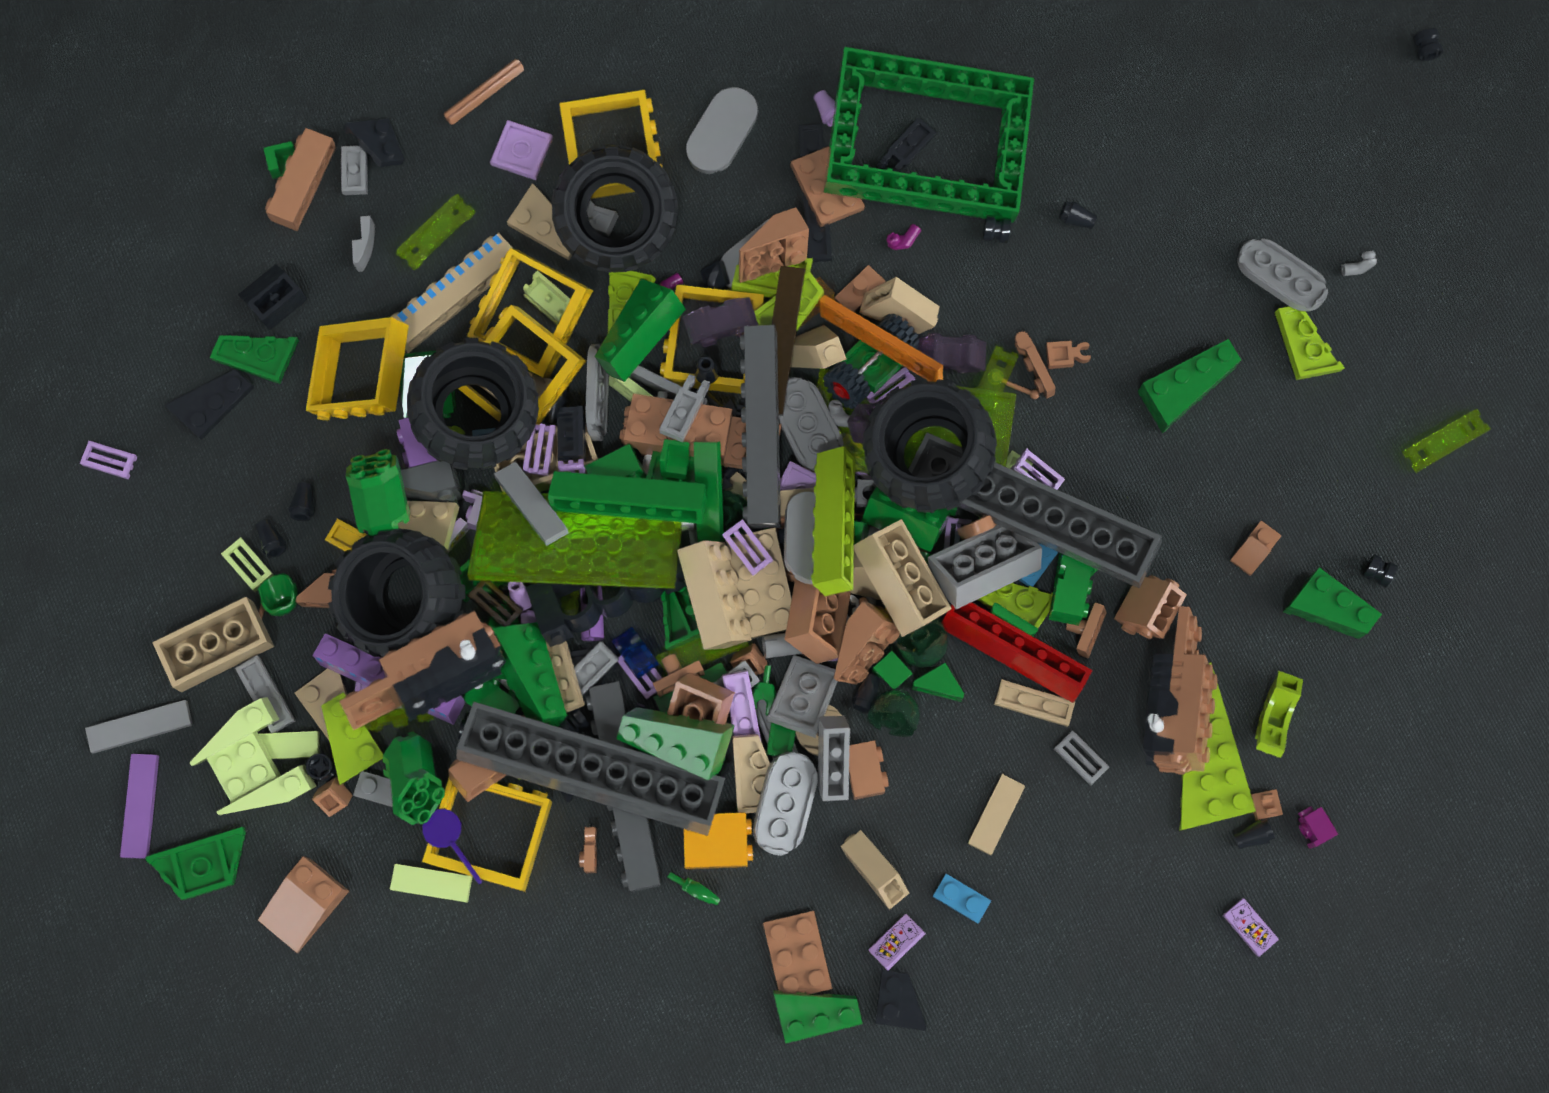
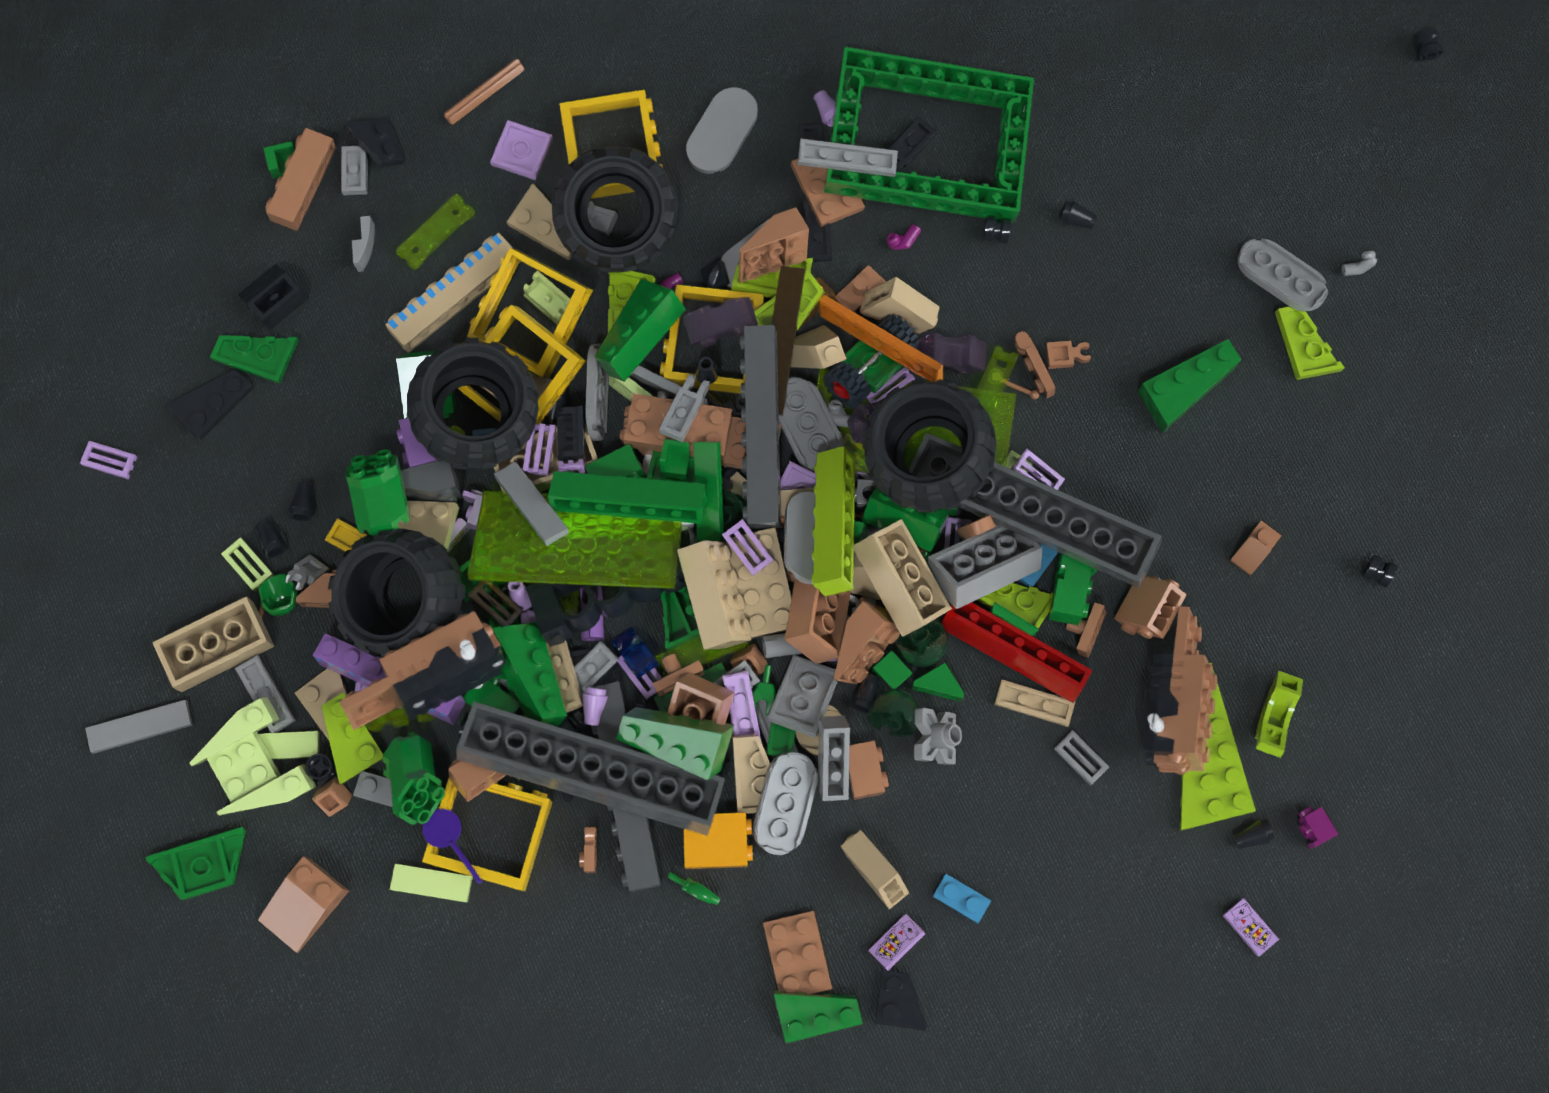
medium lavender tile [120,754,159,859] -> none
yellow window [306,317,409,420] -> none
tan tile [968,774,1025,856] -> none
nougat tile [1251,789,1283,821] -> none
green wedge [1283,567,1382,639] -> none
clear neon green plate [1402,409,1491,473] -> none
none -> light grey plate [285,555,329,591]
none -> lavender cone [582,687,608,726]
none -> light grey tile [797,139,898,177]
none -> light grey plant [914,708,962,765]

